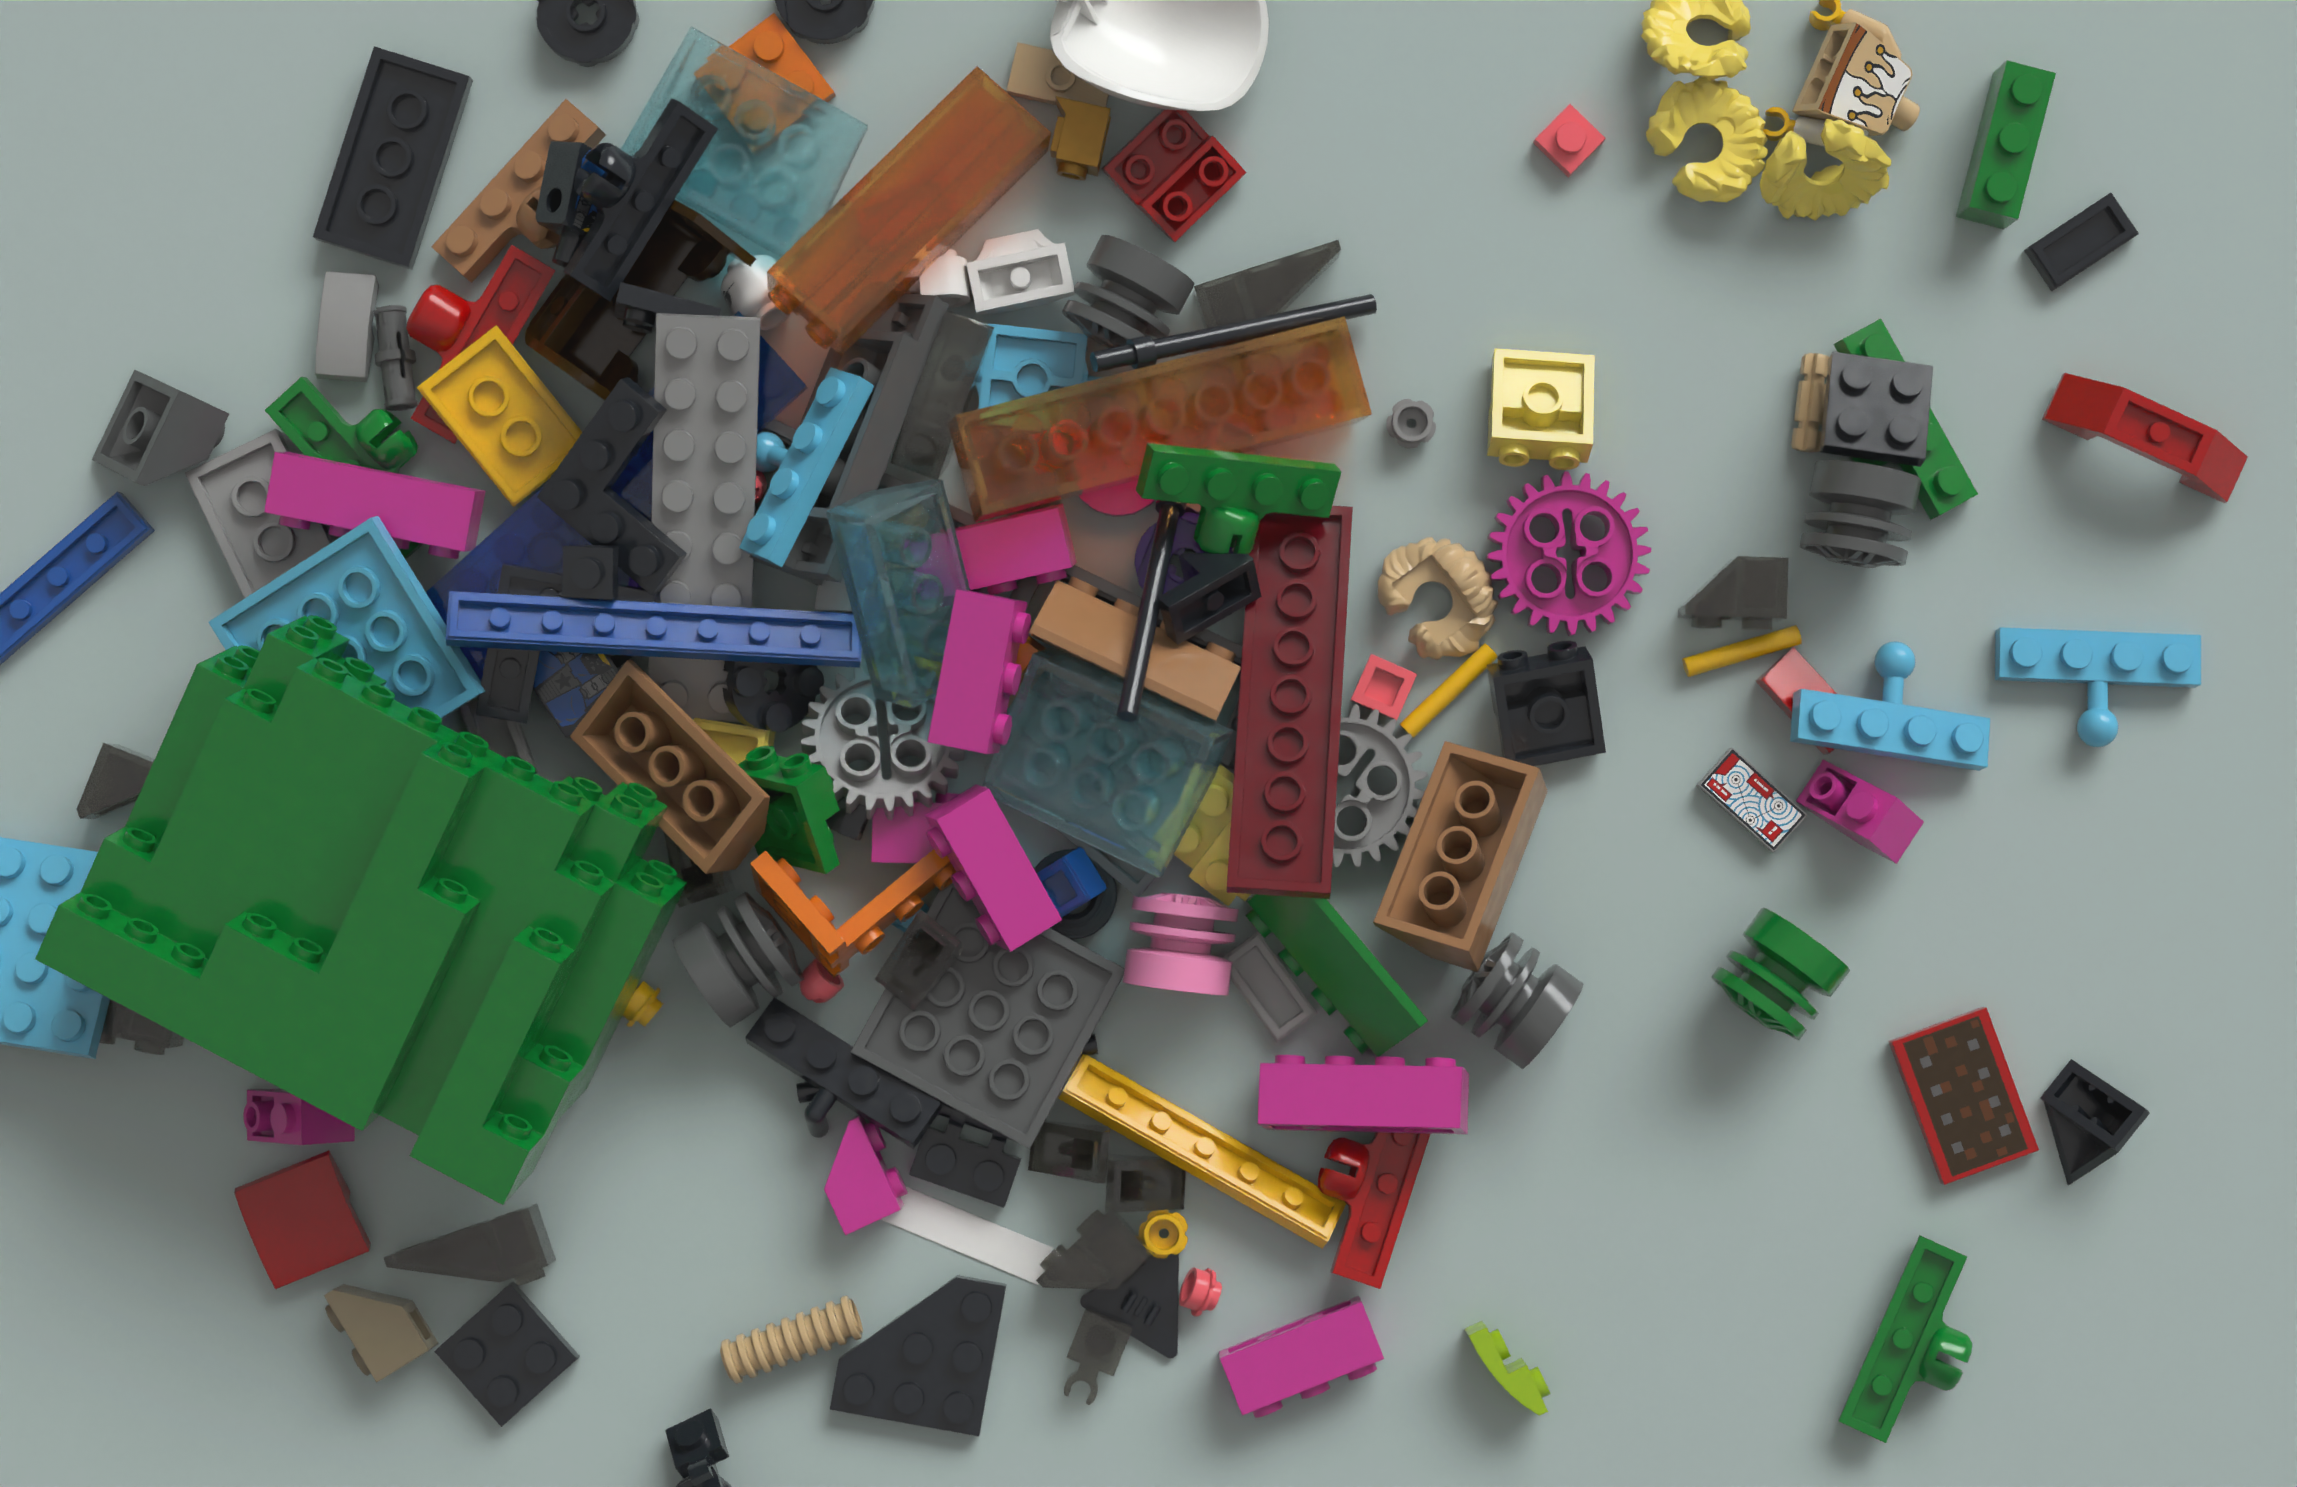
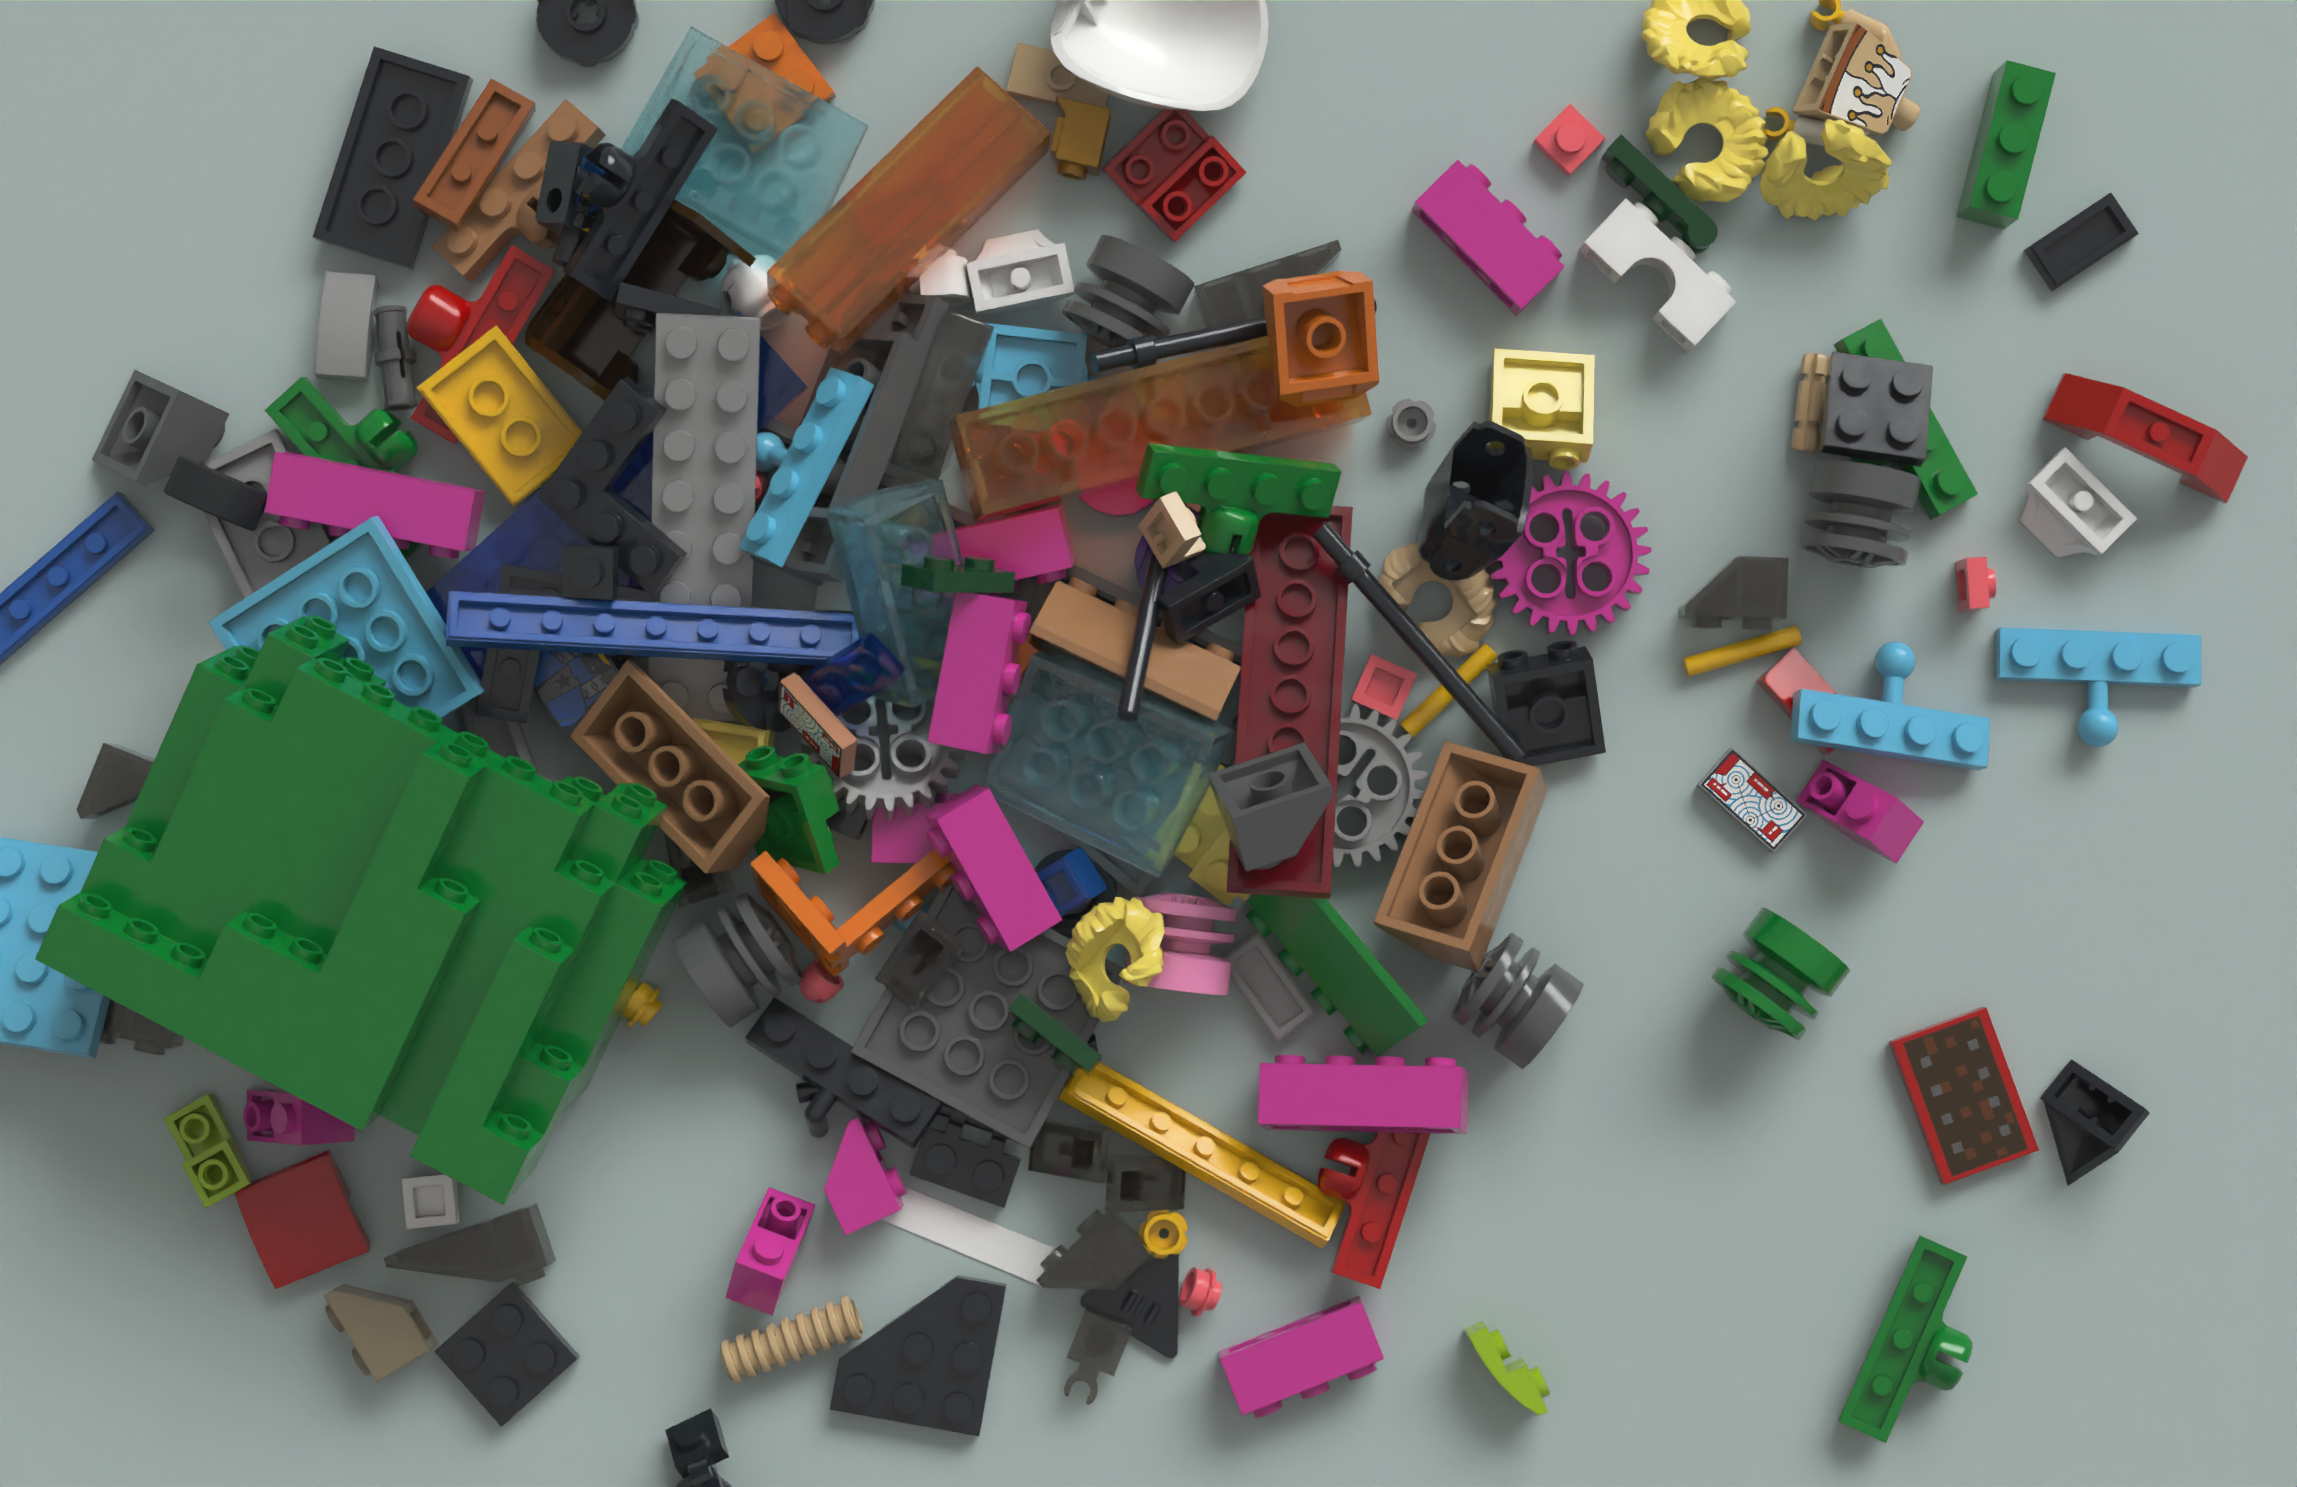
none -> lime slope [163,1093,252,1209]
none -> black tyre [164,456,267,531]
none -> white plate [401,1173,460,1229]
none -> dark orange plate [413,78,536,231]
none -> dark pink slope [725,1187,816,1316]
none -> tile [778,673,857,779]
none -> clear blue plate [802,632,906,717]
none -> dark green plate [900,556,1015,593]
none -> dark green plate [1008,992,1102,1076]
none -> light yellow piece [1065,897,1165,1022]
none -> tan bracket [1138,491,1206,569]
none -> dark grey slope [1208,742,1334,872]
none -> orange slope [1262,271,1379,407]
none -> black bar [1312,522,1527,761]
none -> dark pink brick [1411,160,1565,316]
none -> black piece [1418,421,1533,581]
none -> white arch [1579,198,1736,353]
none -> dark green plate [1601,134,1718,255]
none -> coral plate [1955,557,1996,612]
none -> white slope [2020,447,2137,559]

